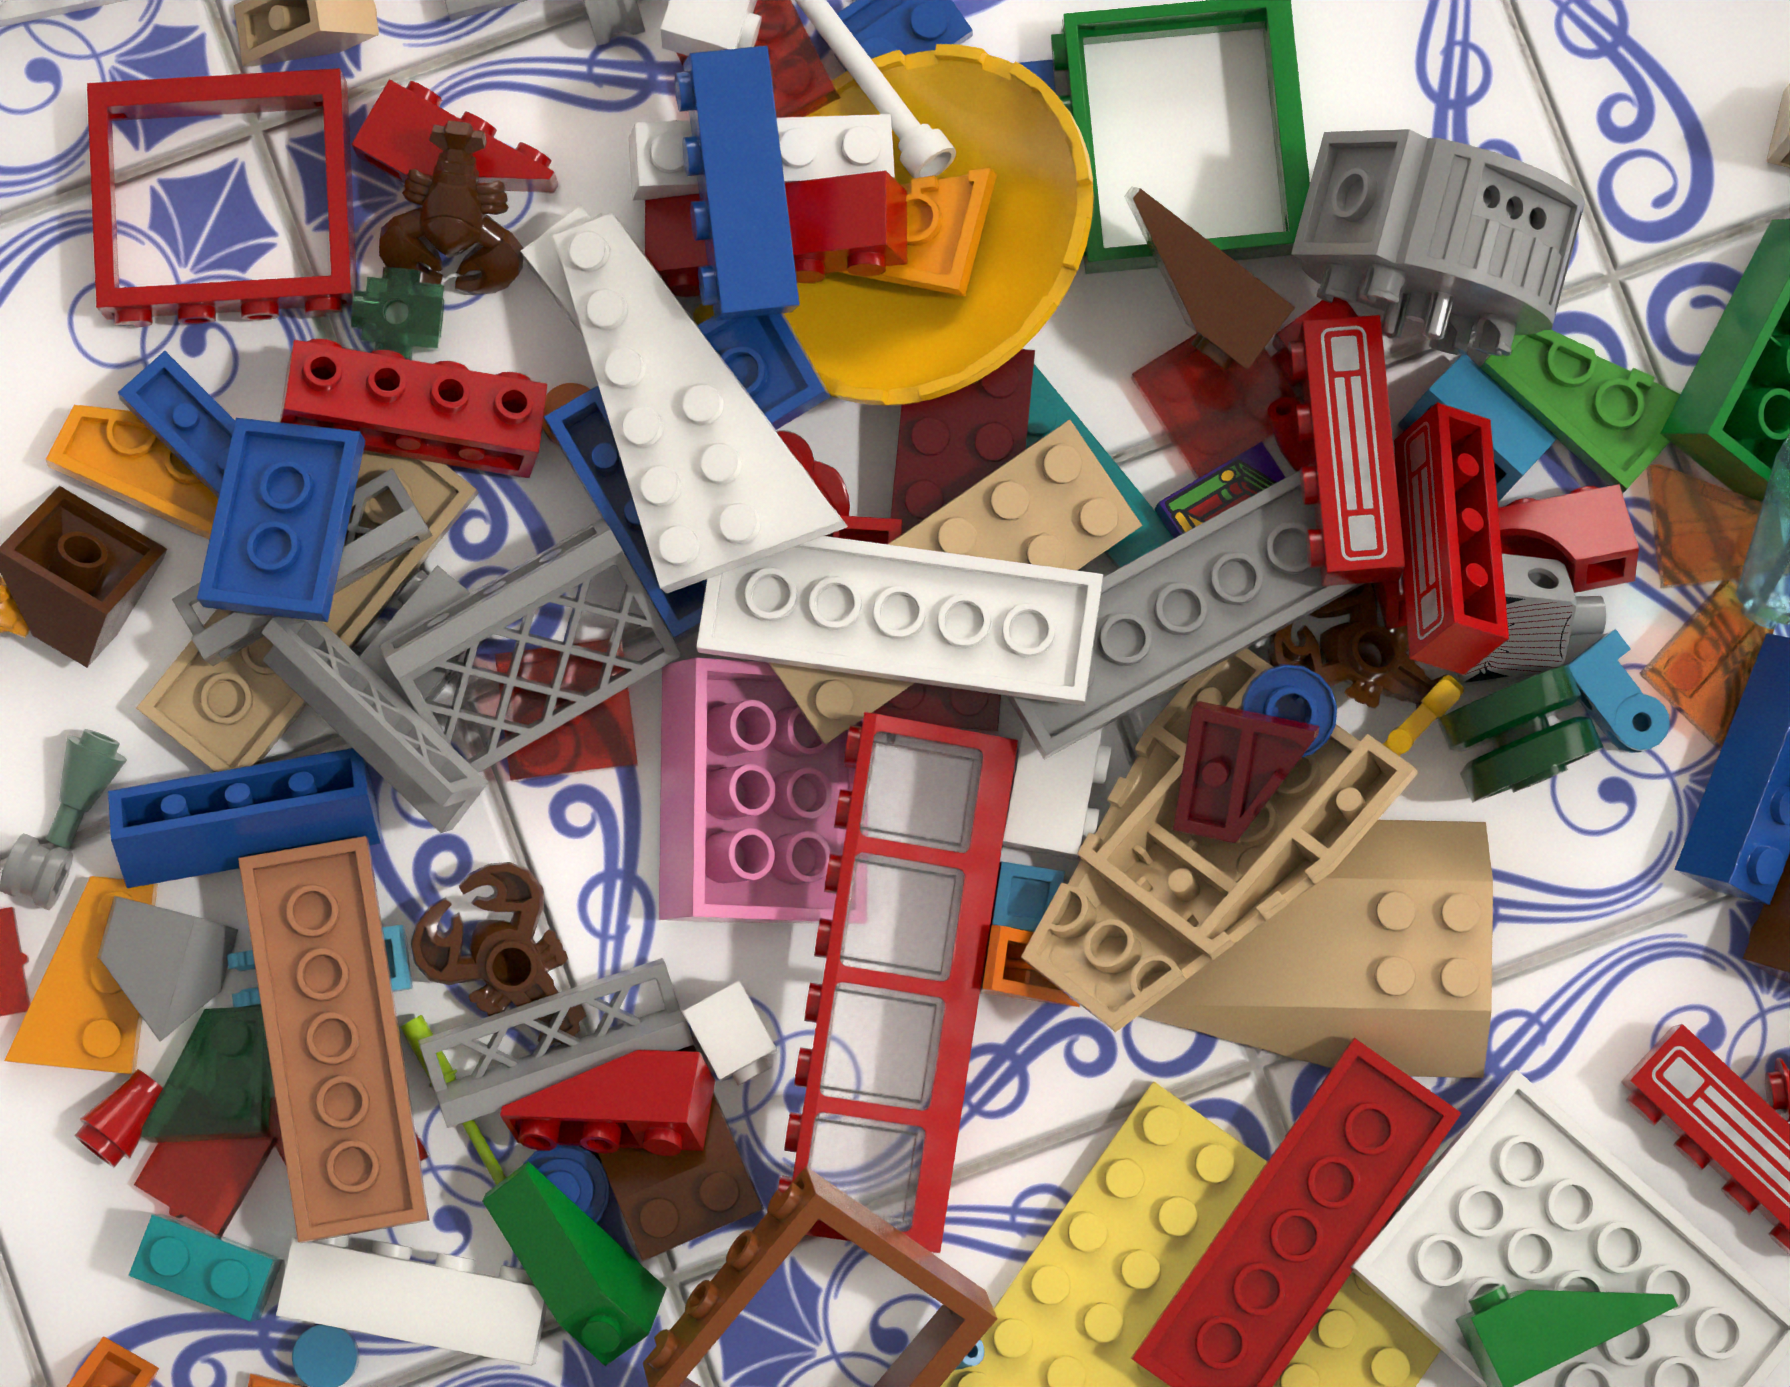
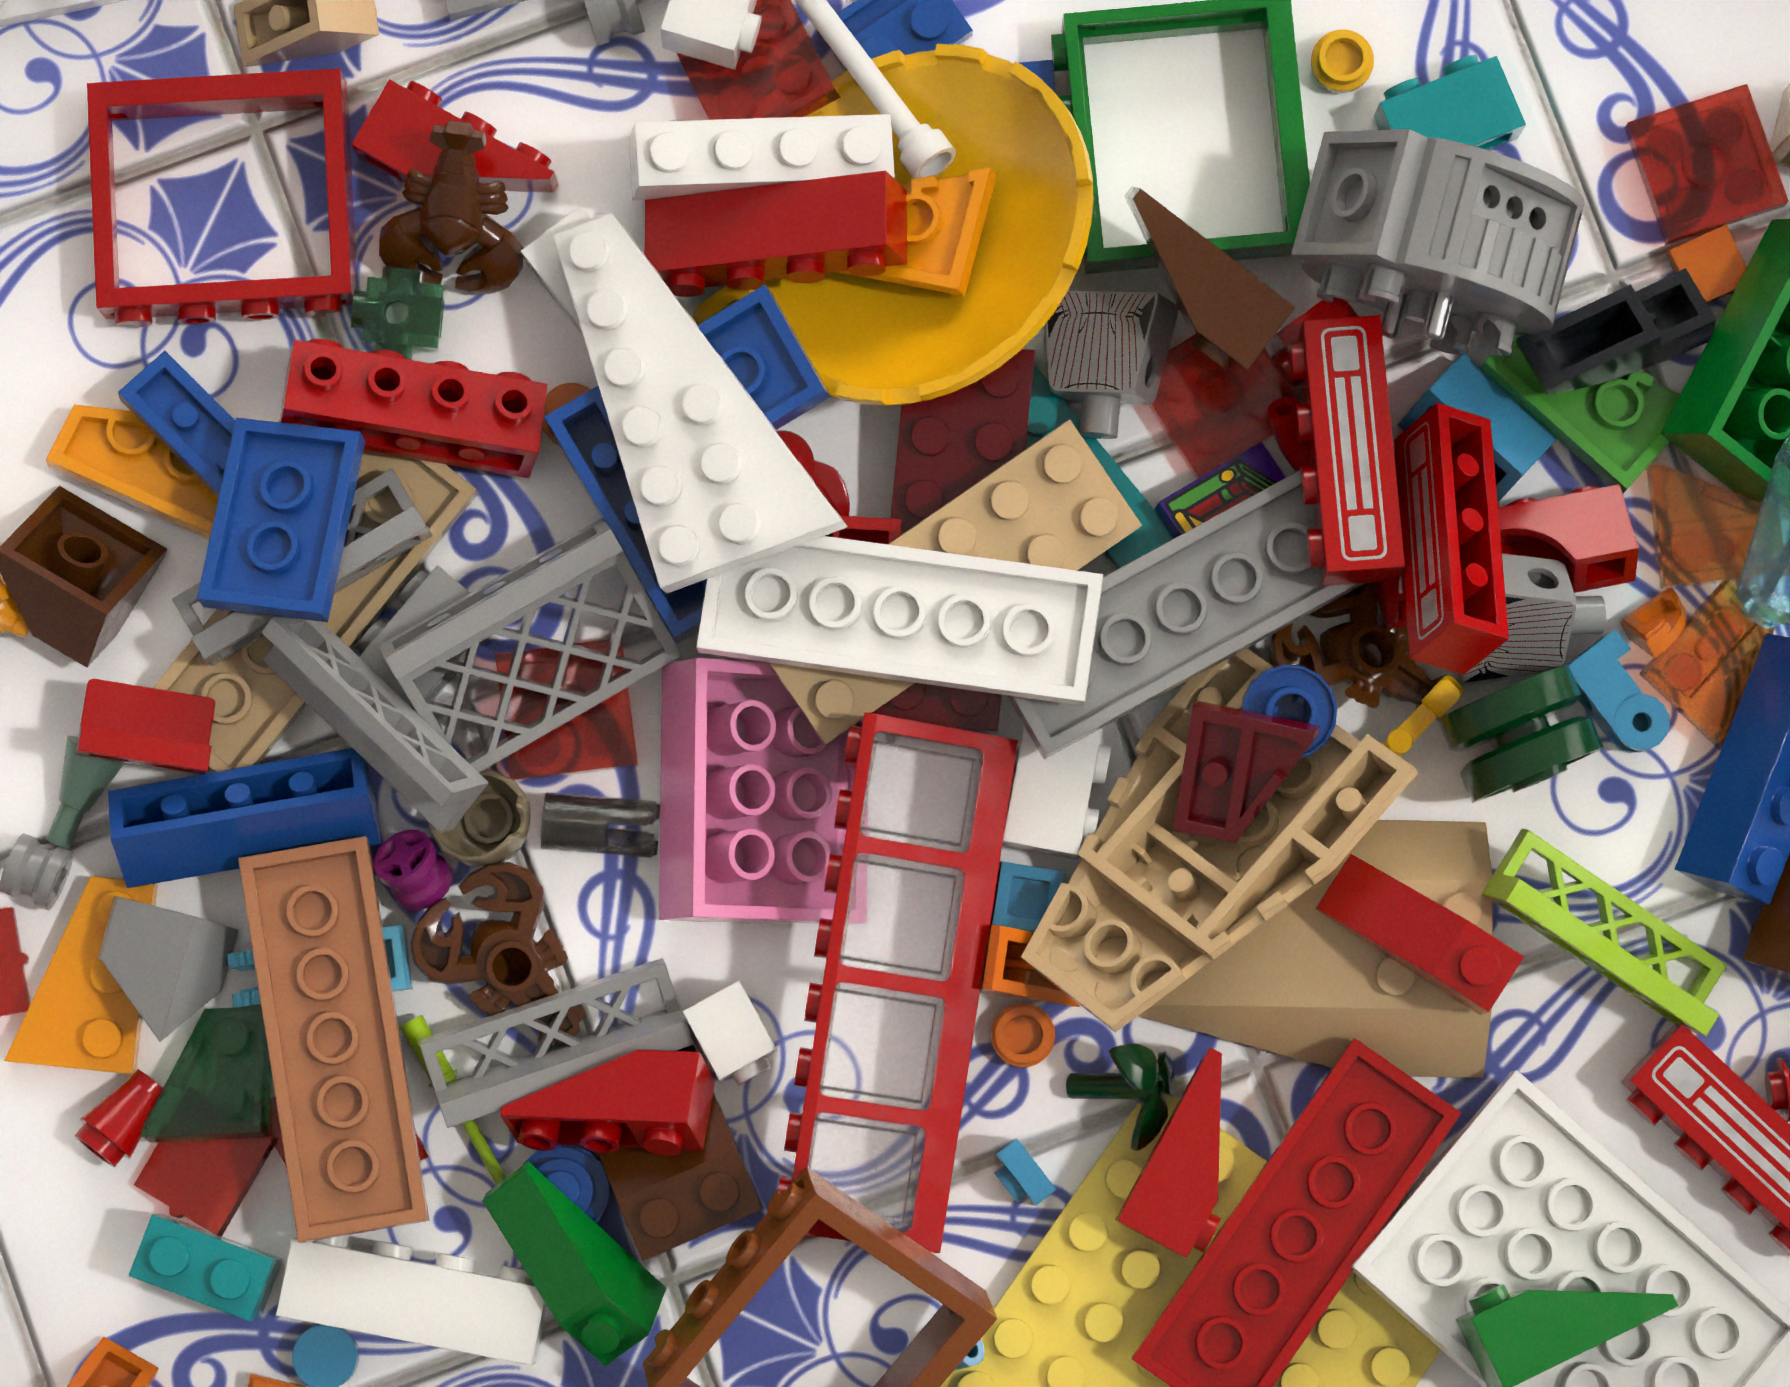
blue brick [675,46,800,321] -> none
none -> red panel [75,678,216,775]
none -> magenta wheel [373,830,453,911]
none -> dark tan hair [429,770,531,867]
none -> clear smoke hinge [541,792,660,858]
none -> orange tile [991,1003,1055,1068]
none -> dark azure plate [994,1138,1057,1206]
none -> light grey torso [1045,291,1178,439]
none -> dark green plant [1066,1043,1175,1151]
none -> red slope [1115,1047,1222,1258]
none -> yellow plate [1311,29,1374,93]
none -> red slope [1315,854,1524,1015]
none -> teal brick [1374,55,1526,150]
none -> lime fence [1482,828,1727,1036]
none -> black slope [1516,268,1716,395]
none -> orange tile [1620,587,1687,659]
none -> clear red plate [1624,84,1789,245]
none -> orange tile [1666,224,1747,304]

